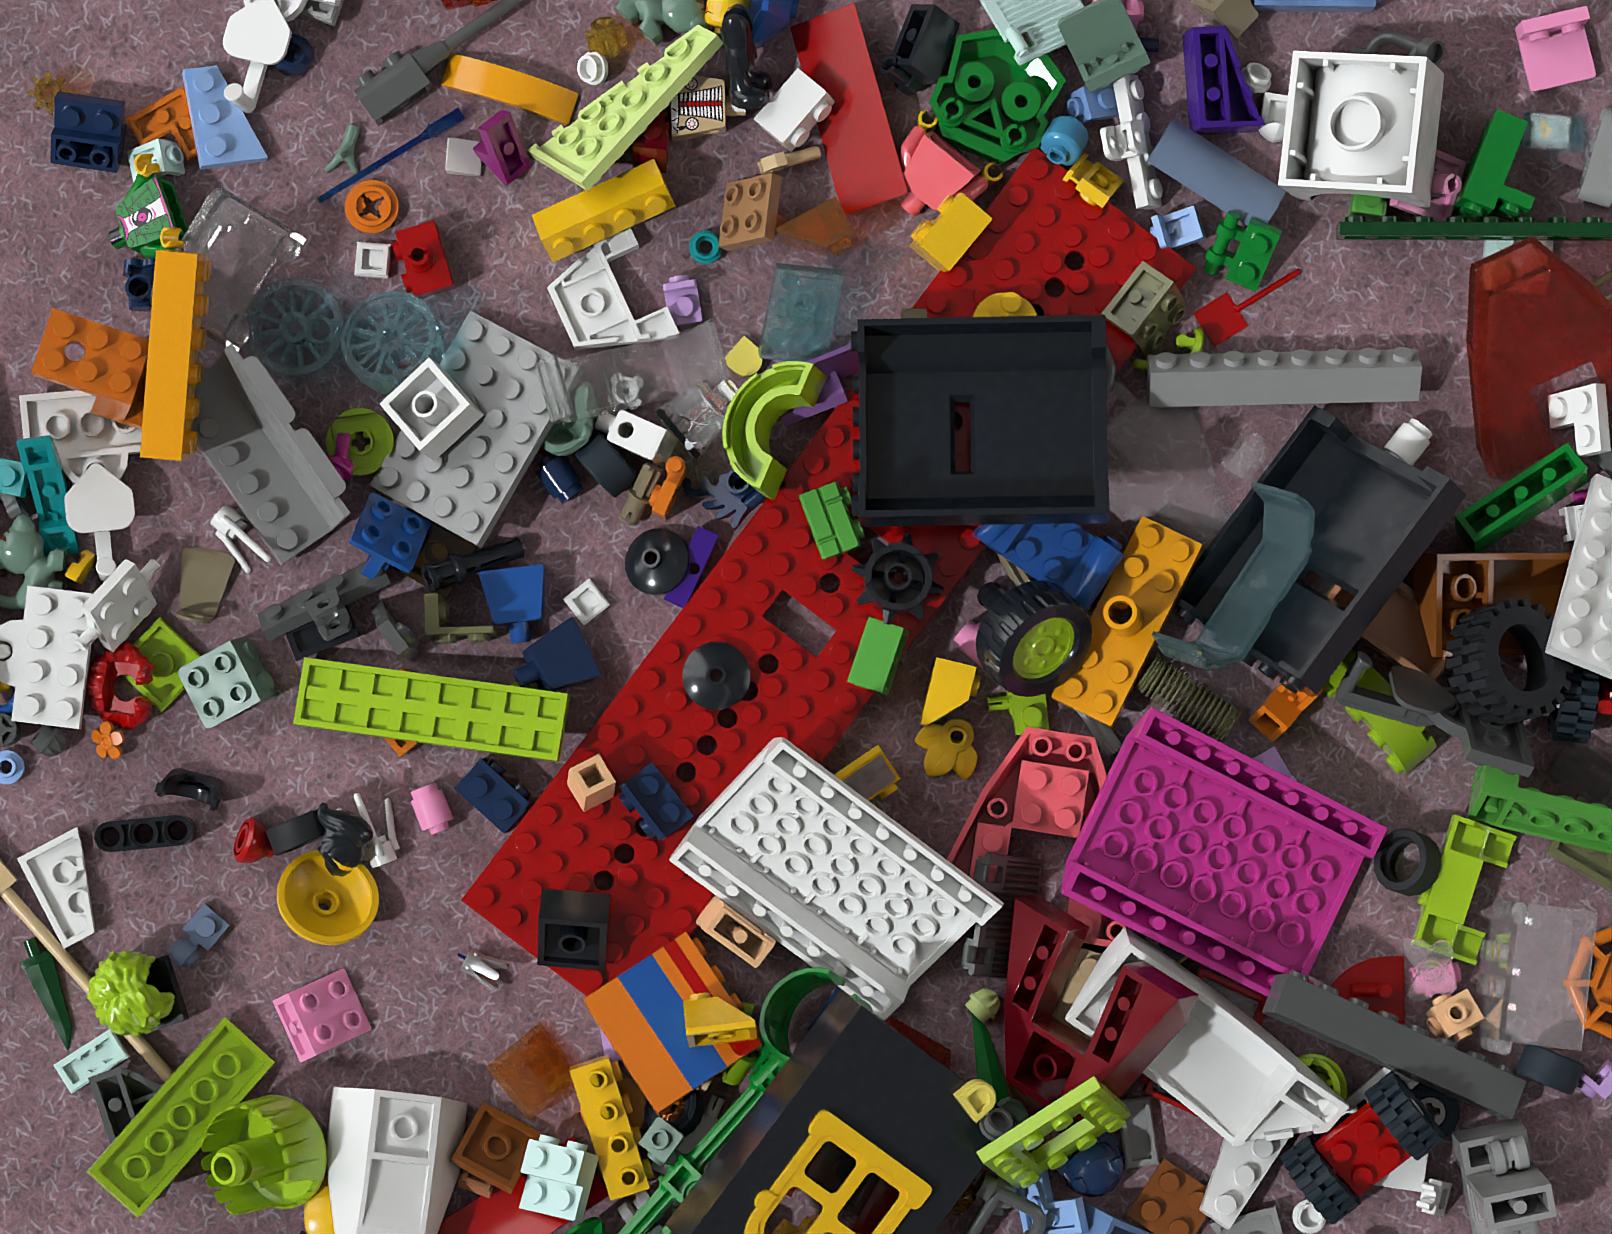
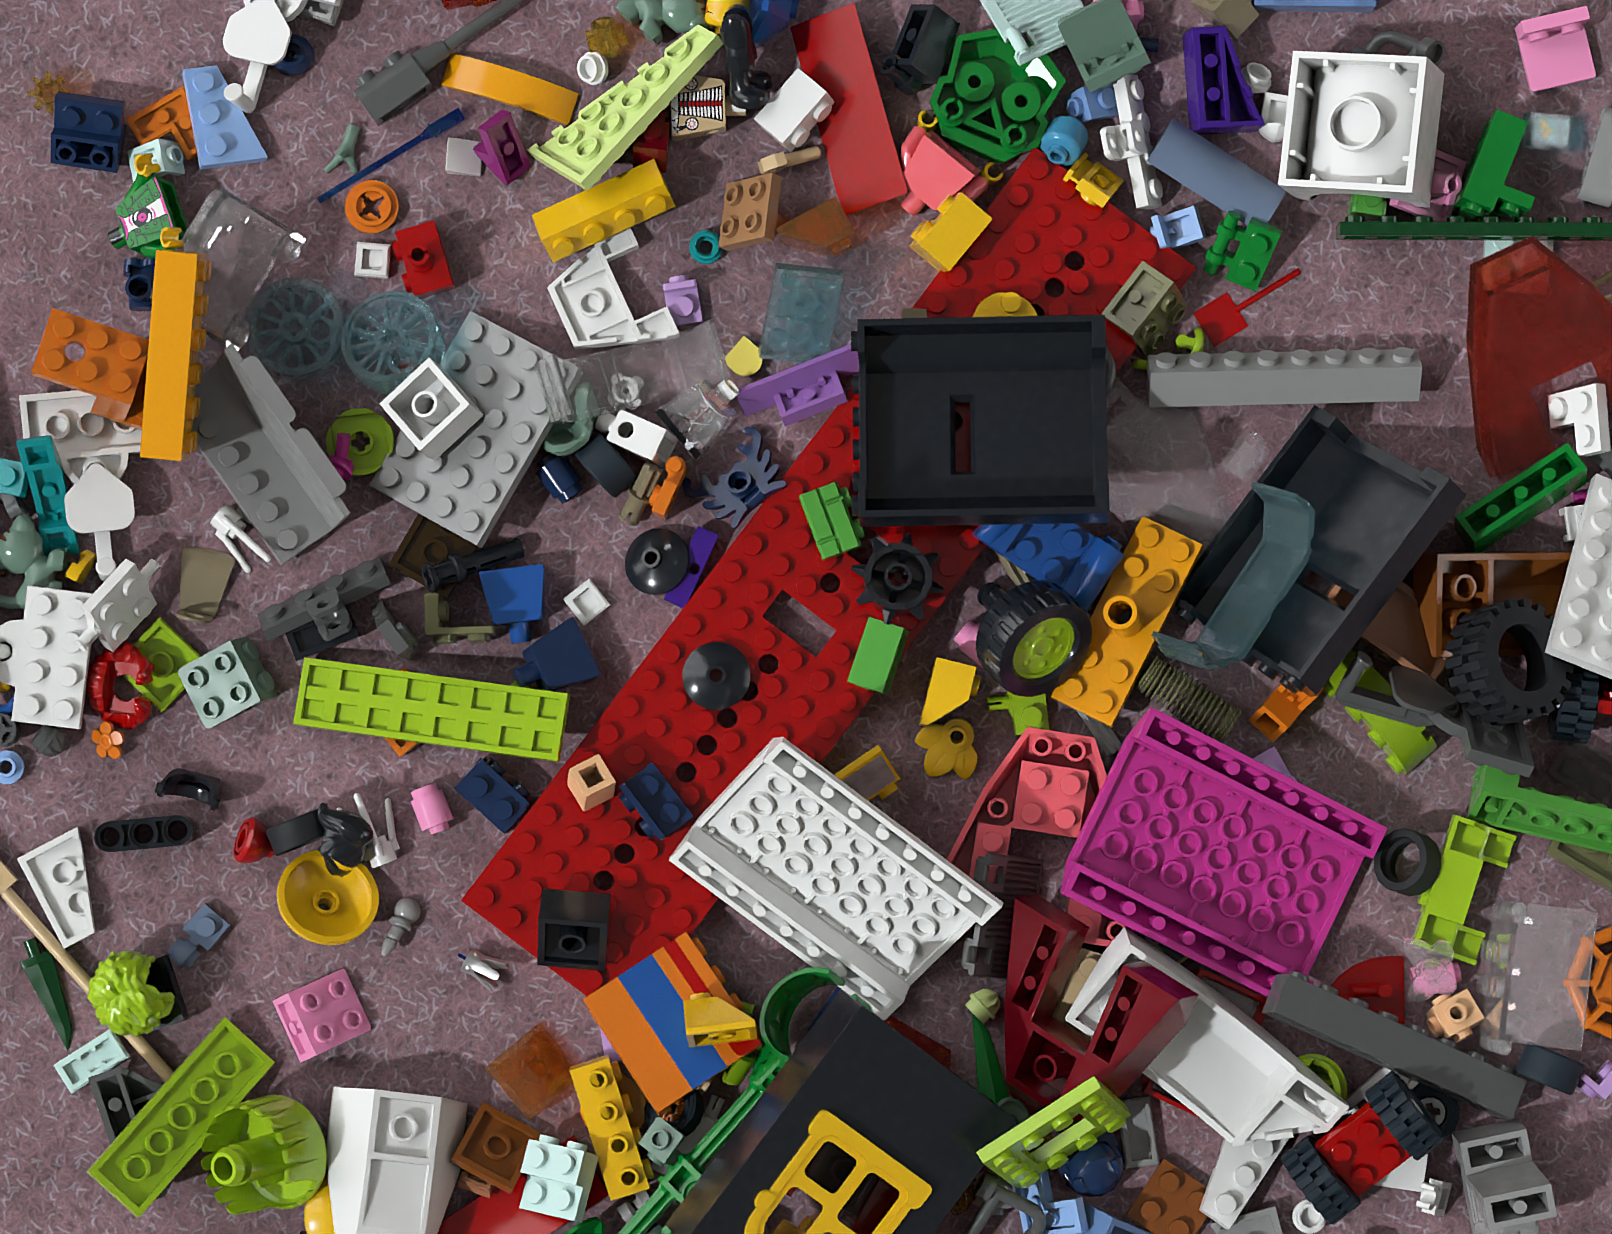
blue bracket [349,492,431,580] -> none
light nougat brick [696,895,776,968] -> none
lime brick [722,361,827,500] -> none
light yellow tile [953,1079,996,1123] -> none
dark grey plate [979,1108,1013,1141] -> none
white brick [1383,418,1433,466] -> none
light grey wheel [1487,1135,1530,1176] -> none
none -> light grey bar [381,898,421,957]

